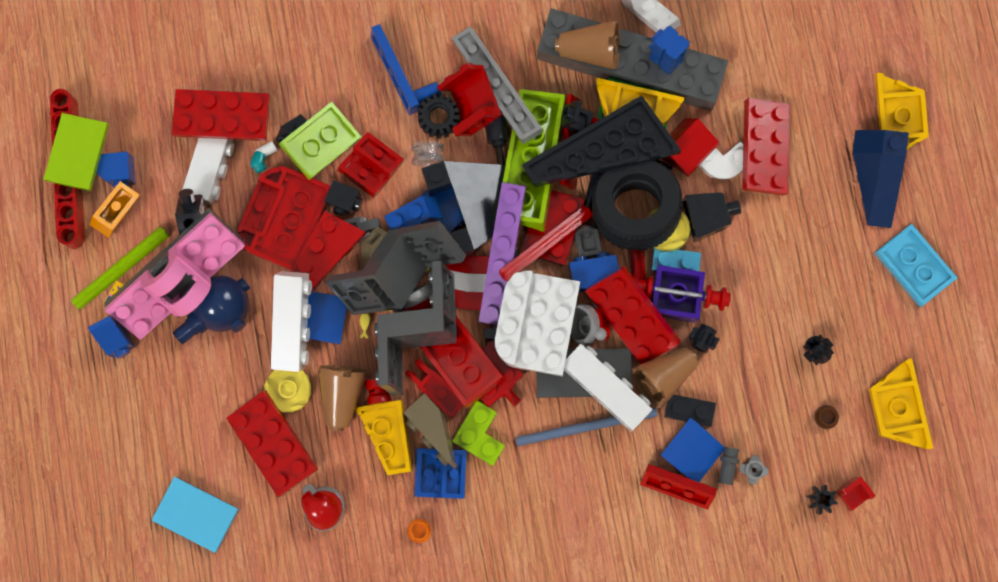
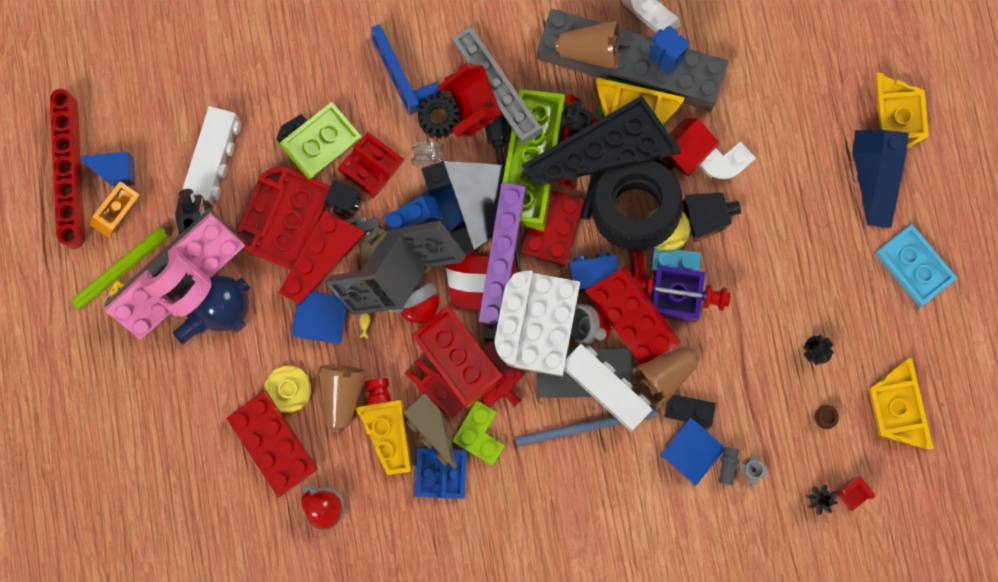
lime tile [43,113,109,191] -> none
blue slope [88,316,135,359] -> none
medium azure tile [152,477,239,553] -> none
red plate [171,89,270,141] -> none
arm [250,141,278,173] -> none
white brick [271,271,312,372] -> none
dark grey bracket [374,261,457,396] -> none
orange plate [407,519,431,543] -> none
axle [499,206,593,281] -> none
dark grey plate [574,224,602,258] -> none
red plate [640,464,717,510] -> none
black gear [688,324,720,353] -> none
plate [742,98,790,196] -> none

